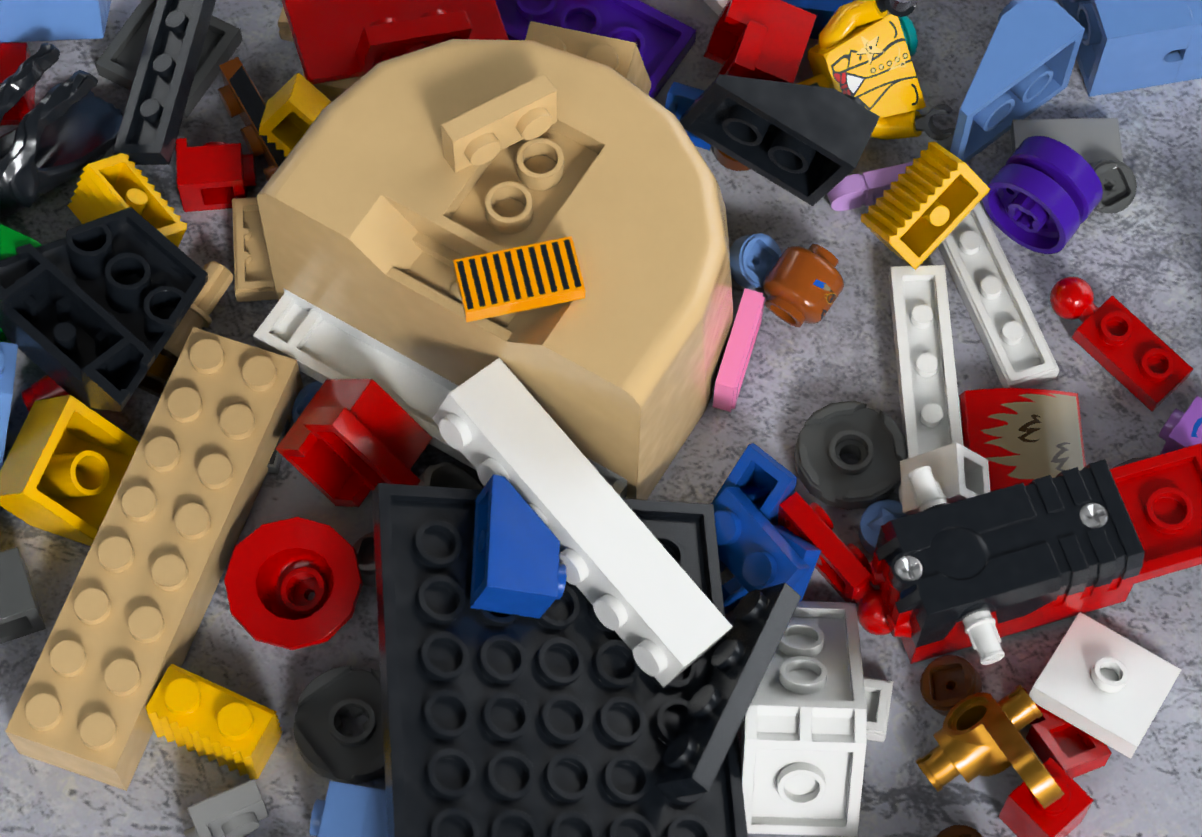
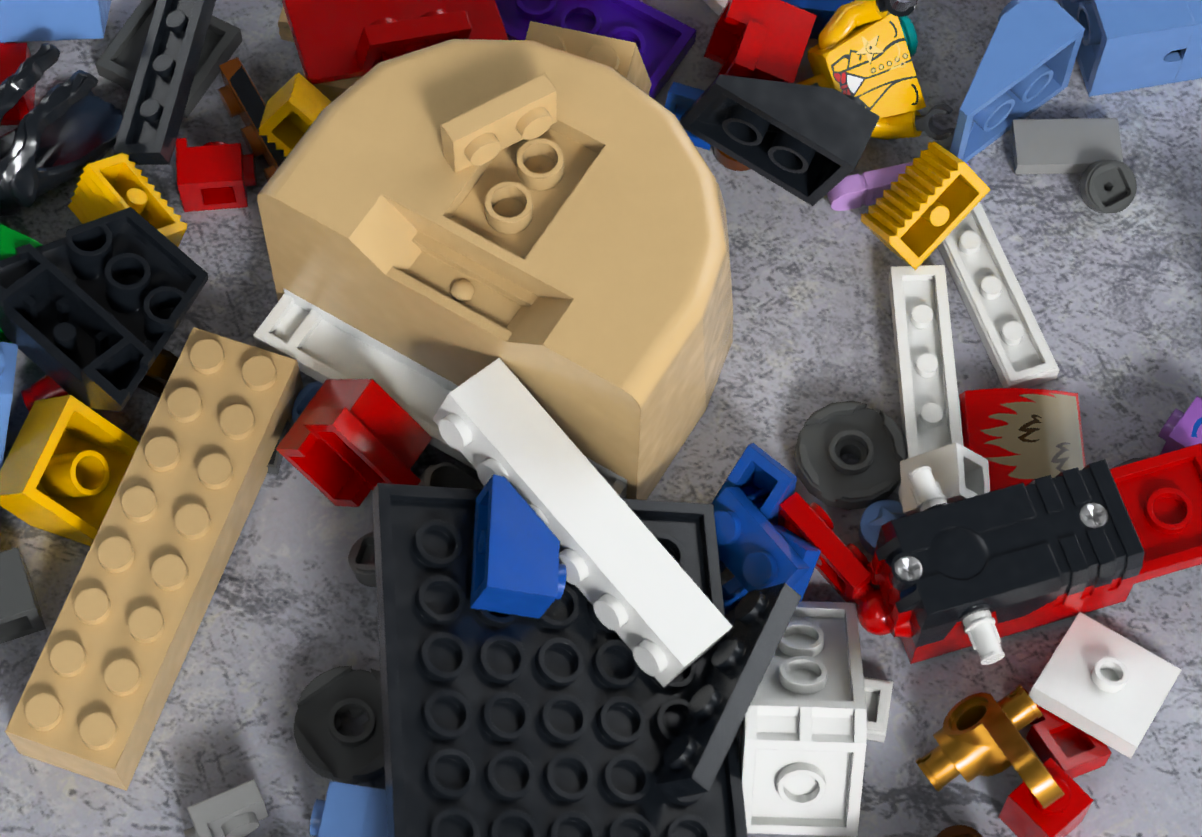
yellow brick [146,664,283,780] -> none
tan axle [164,261,233,358] -> none
red hat [224,517,363,650] -> none
tan plate [232,197,277,302] -> none
light orange tile [453,236,585,322] -> none
bright pink tile [712,288,765,412] -> none
medium blue tile [729,233,782,289] -> none
dark orange head [763,244,844,328] -> none
reddish brown tile [920,655,982,716] -> none
dark purple wheel [982,136,1103,254] -> none
red plate [1050,276,1193,412] -> none

